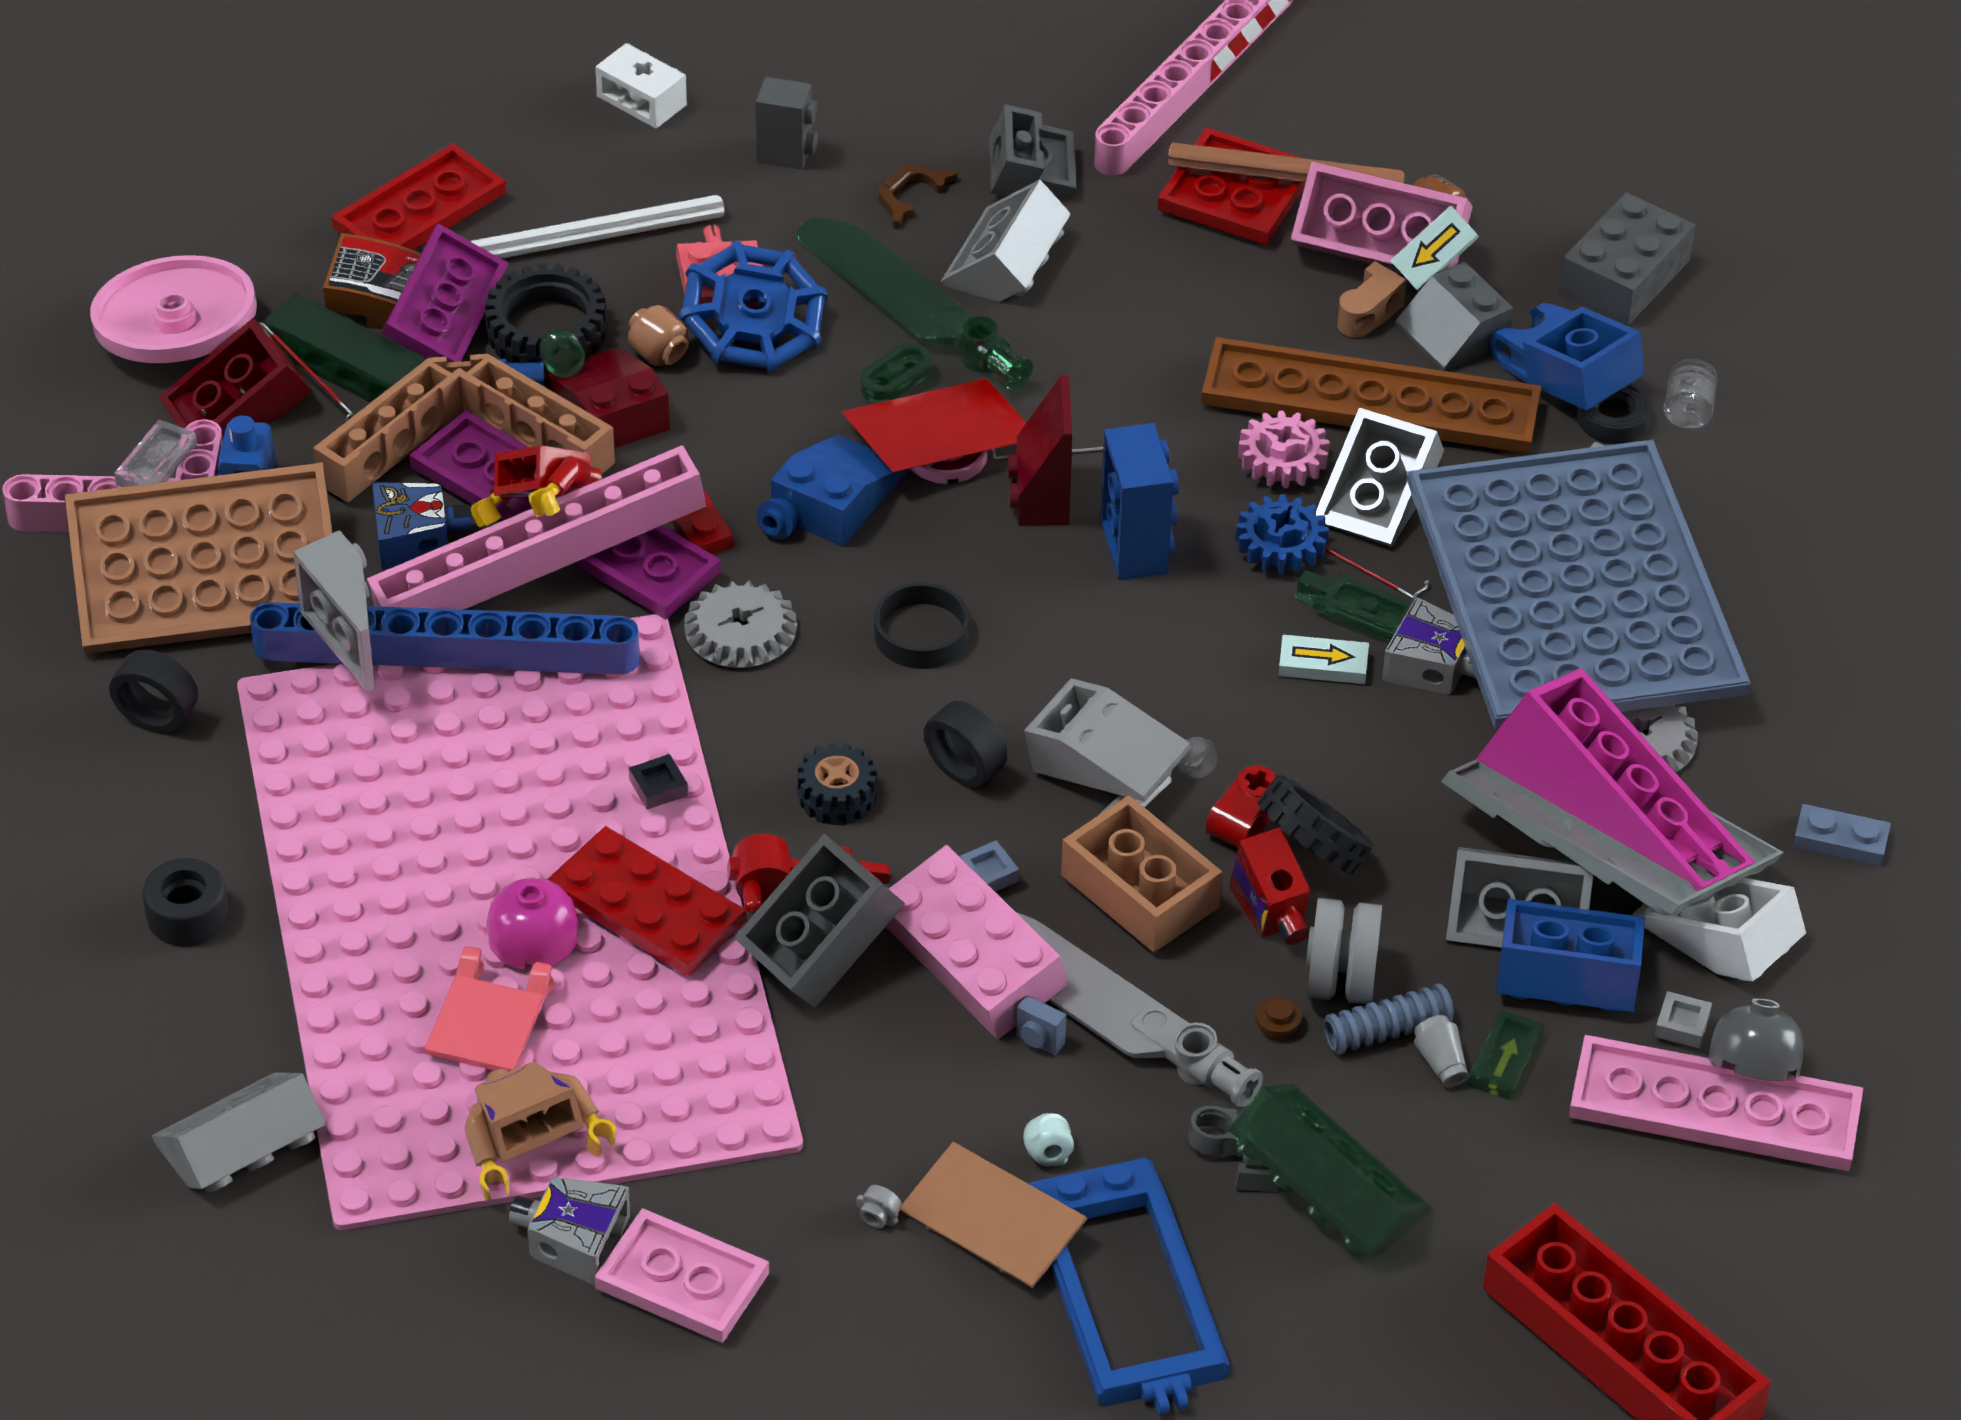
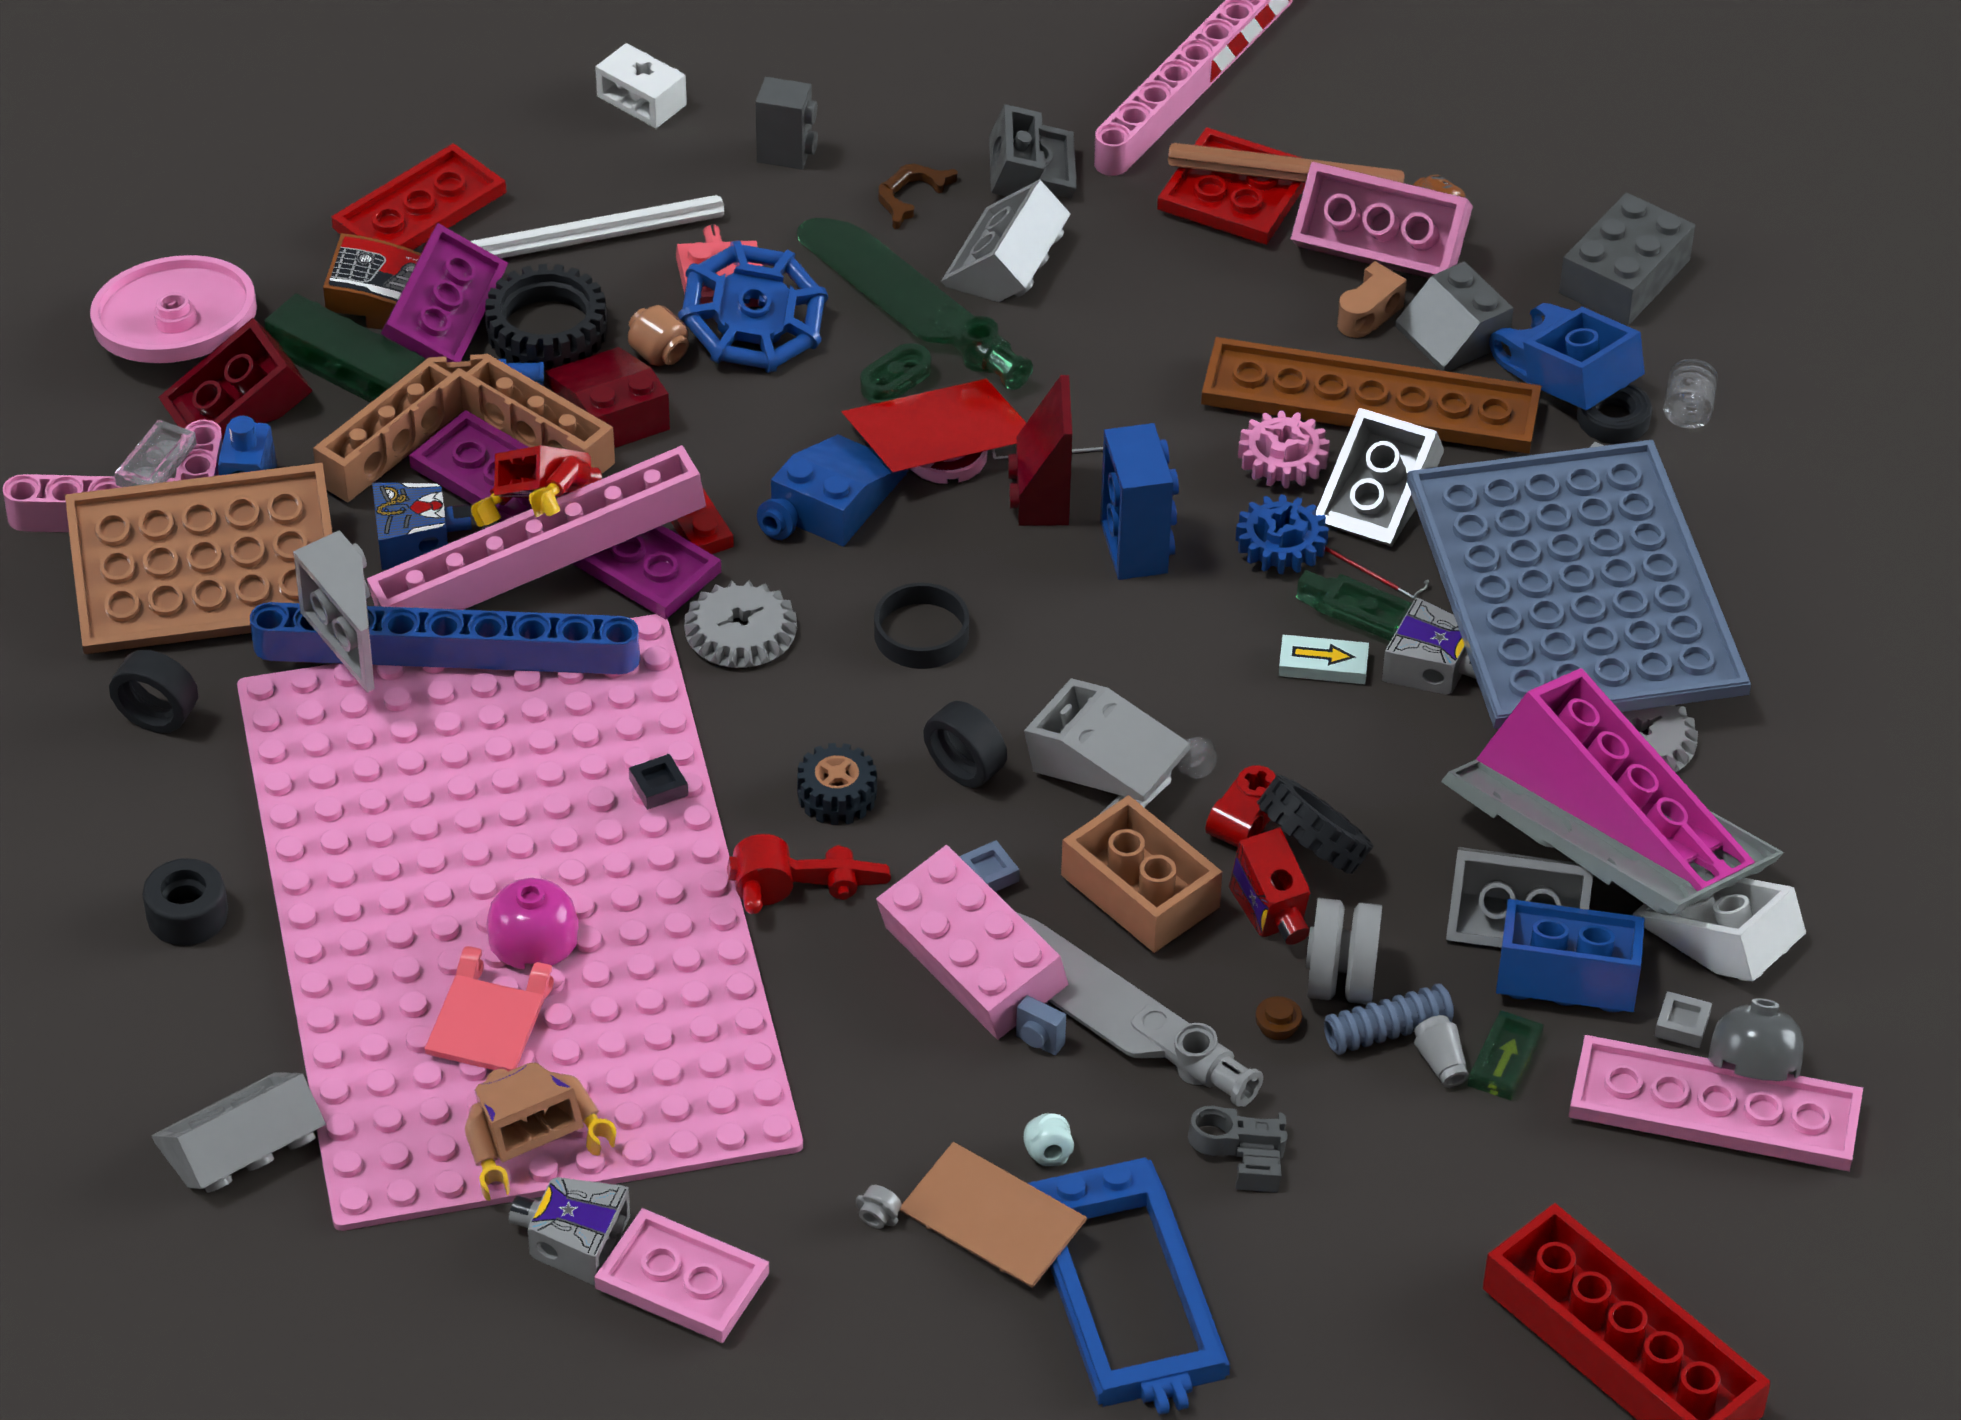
red piece [259,323,352,422] -> none
clear green wheel [539,329,585,378] -> none
red plate [547,826,746,977] -> none
dark grey brick [734,833,905,1008] -> none
clear green slope [1228,1083,1432,1257] -> none
light aqua tile [1390,205,1479,292] -> none
sand blue plate [1793,804,1891,867] -> none

